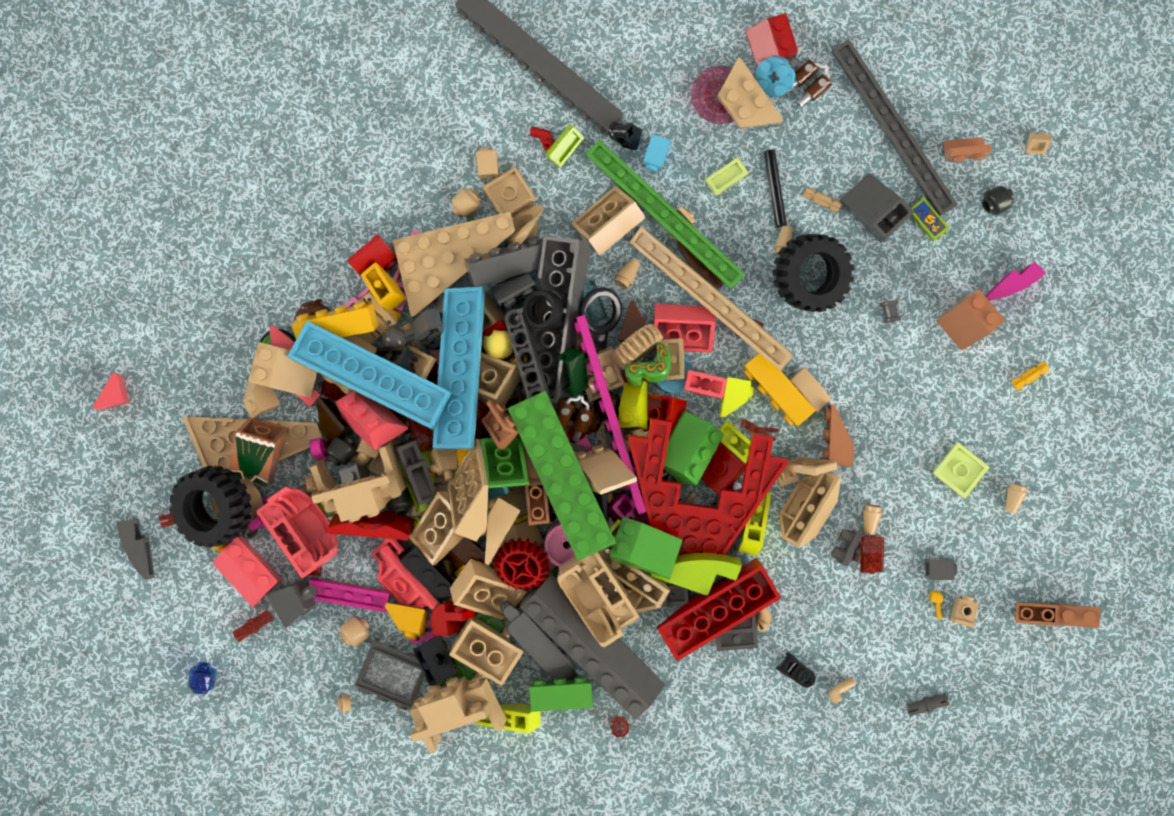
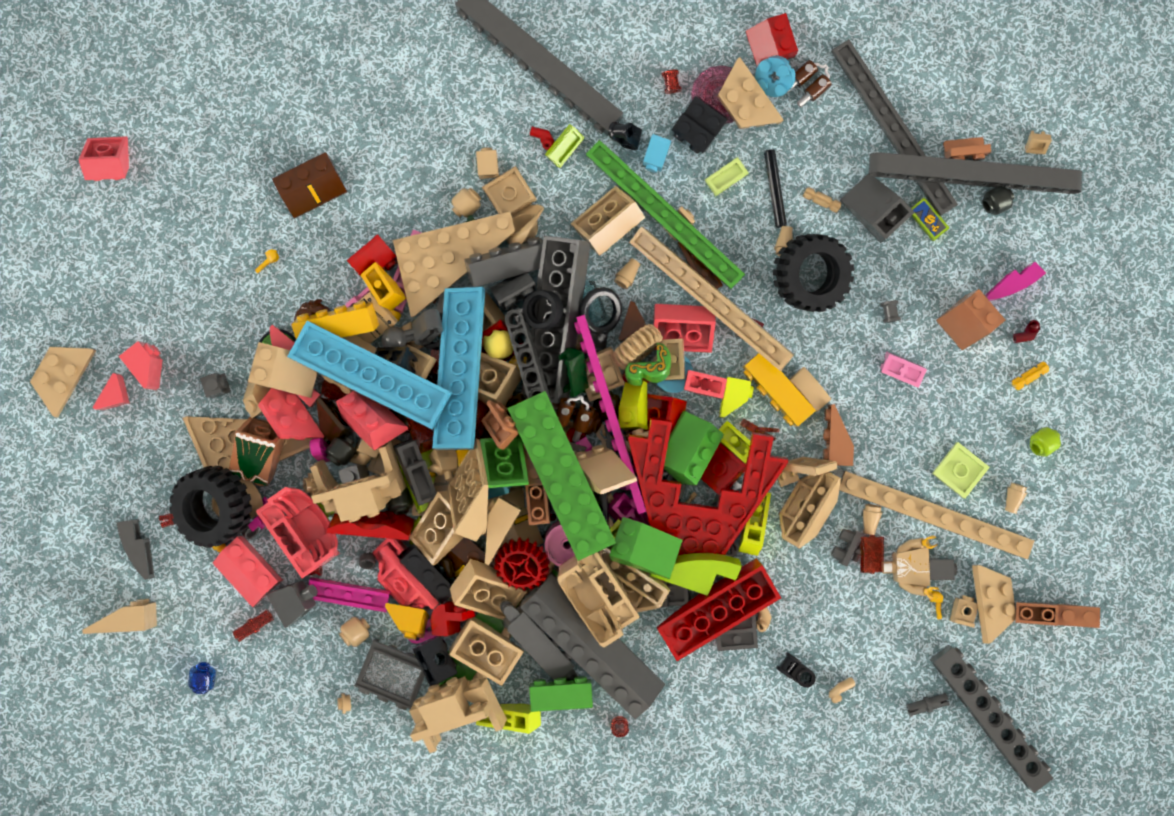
none -> tan wing [30,347,96,418]
none -> coral slope [78,136,129,181]
none -> tan slope [82,599,157,634]
none -> coral slope [119,341,163,390]
none -> dark grey brick [200,373,231,399]
none -> yellow hand [255,249,279,273]
none -> coral wing [258,388,324,440]
none -> reddish brown slope [272,152,347,219]
none -> dark grey hinge [359,552,376,569]
none -> clear red bush [661,69,682,94]
none -> black plate [671,95,728,154]
none -> tan plate [839,471,1034,559]
none -> dark grey beam [869,152,1082,194]
none -> bright pink hinge [880,352,927,388]
none -> tan torso [881,535,939,599]
none -> dark grey brick [929,645,1054,793]
none -> tan wing [972,565,1016,644]
none -> dark red arm [1013,320,1040,343]
none -> lime head [1030,427,1061,457]

